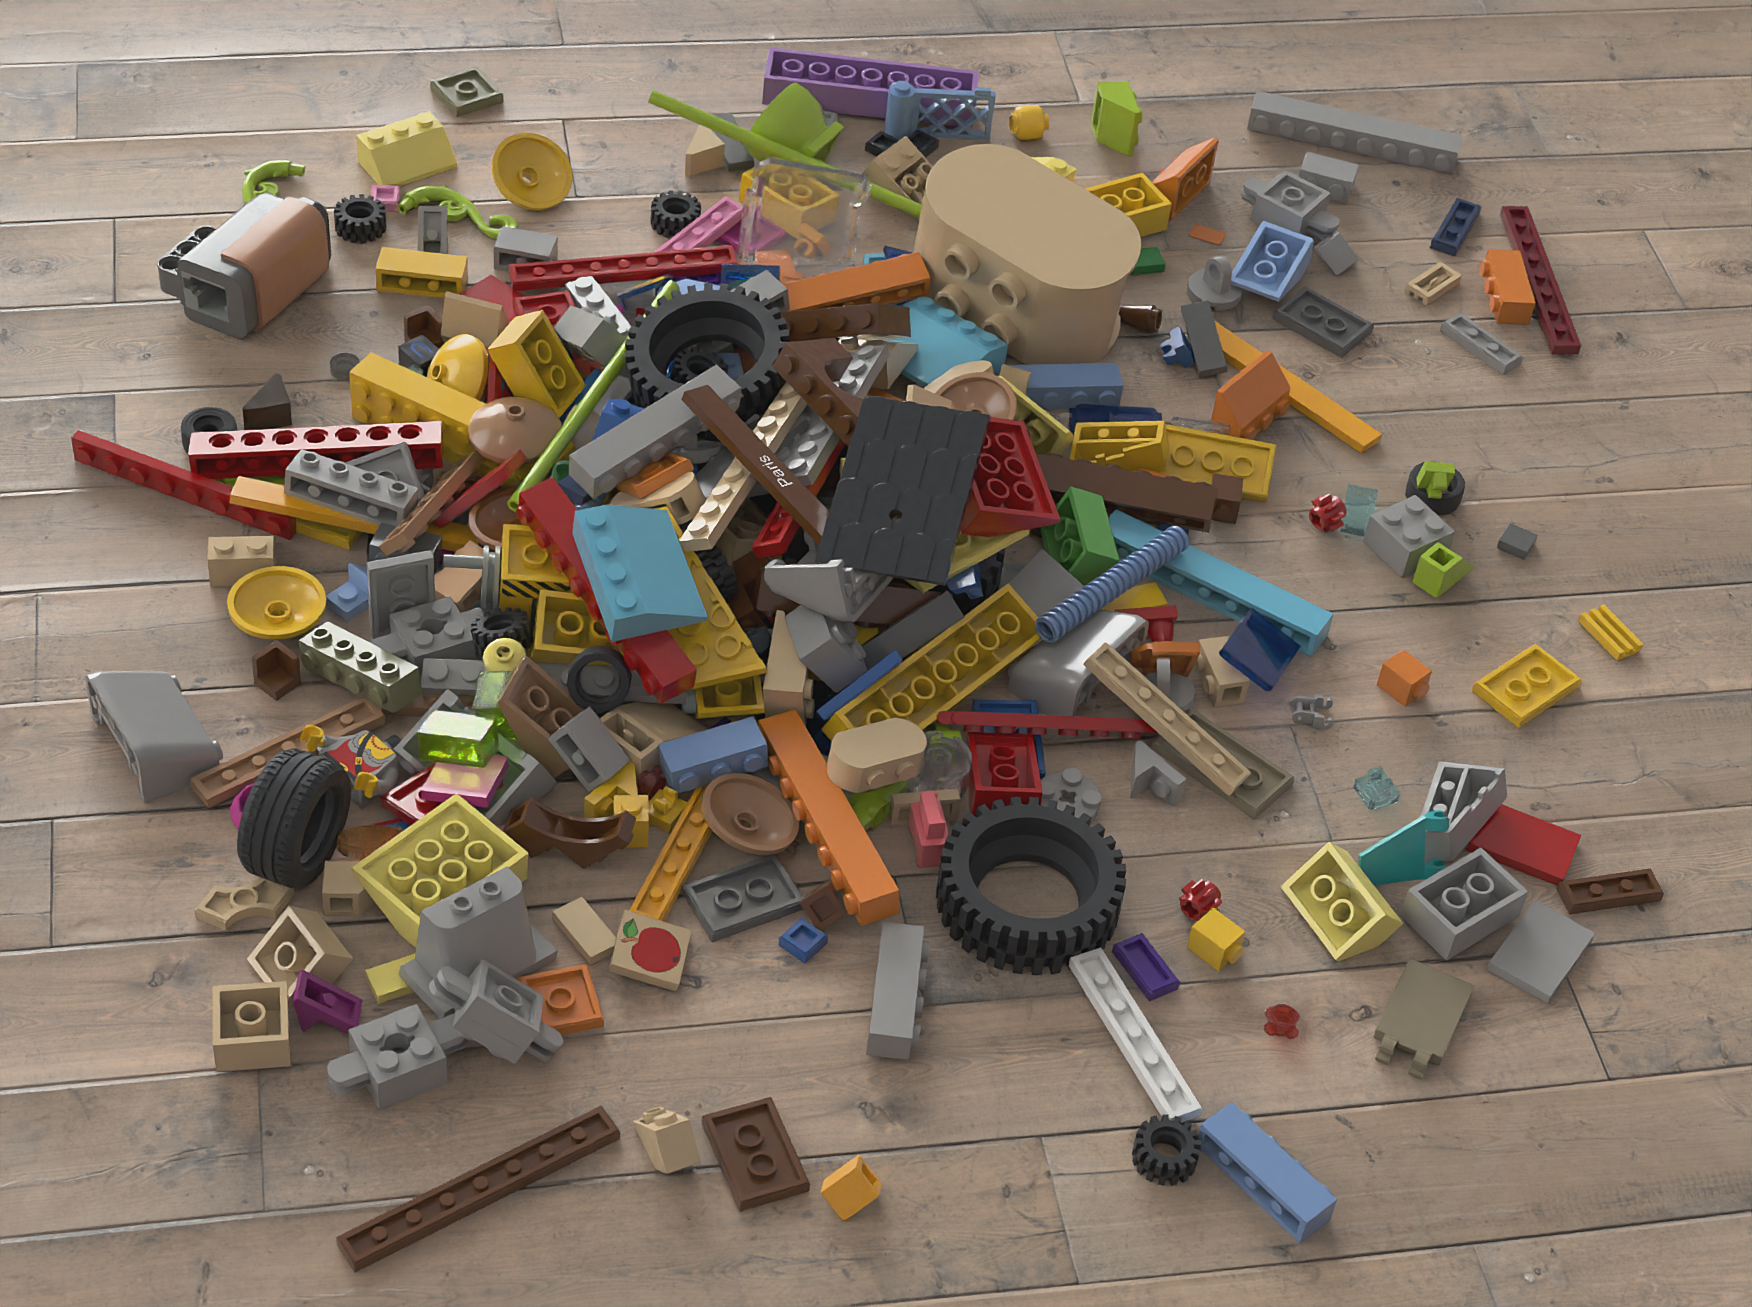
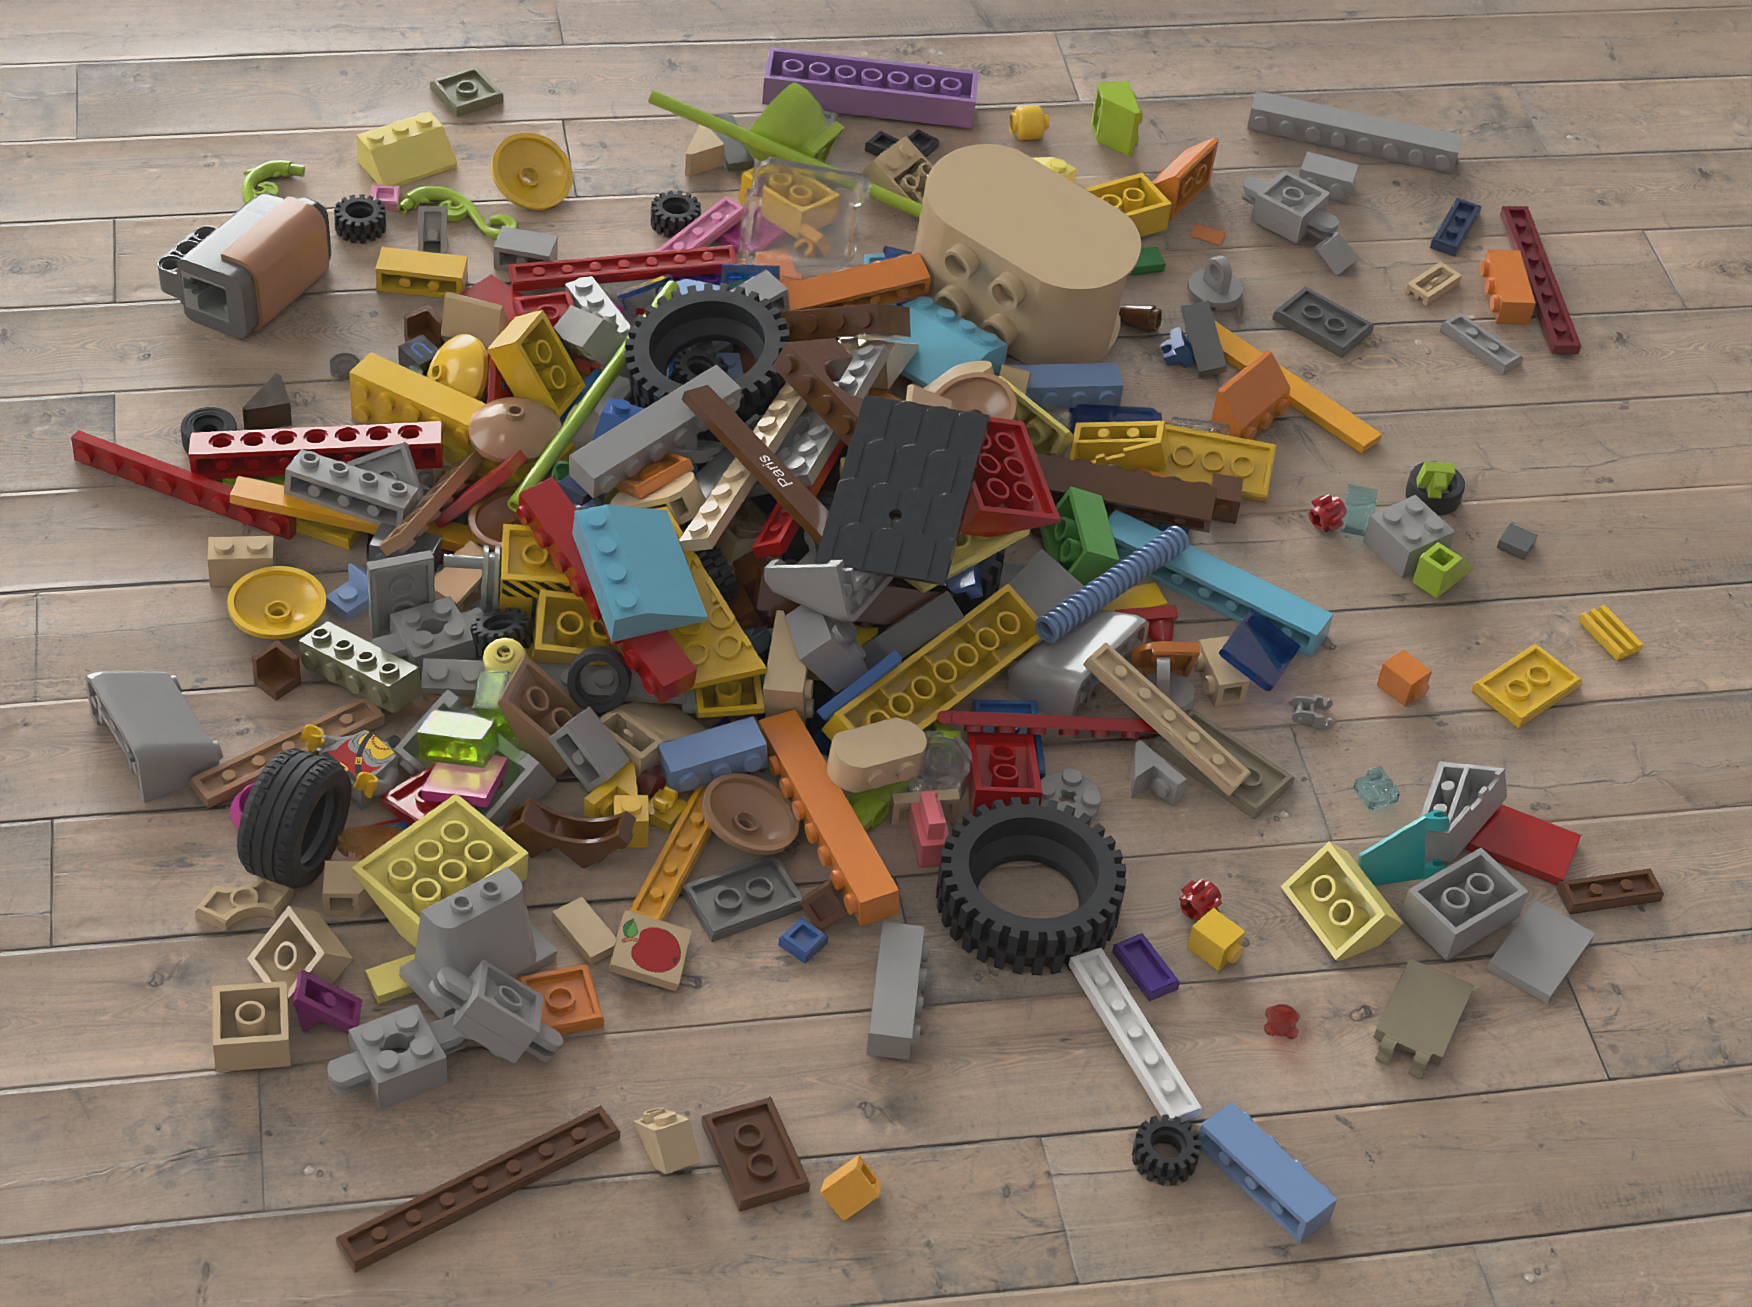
medium blue piece [884,81,996,140] -> none
light blue slope [1230,221,1313,302] -> none

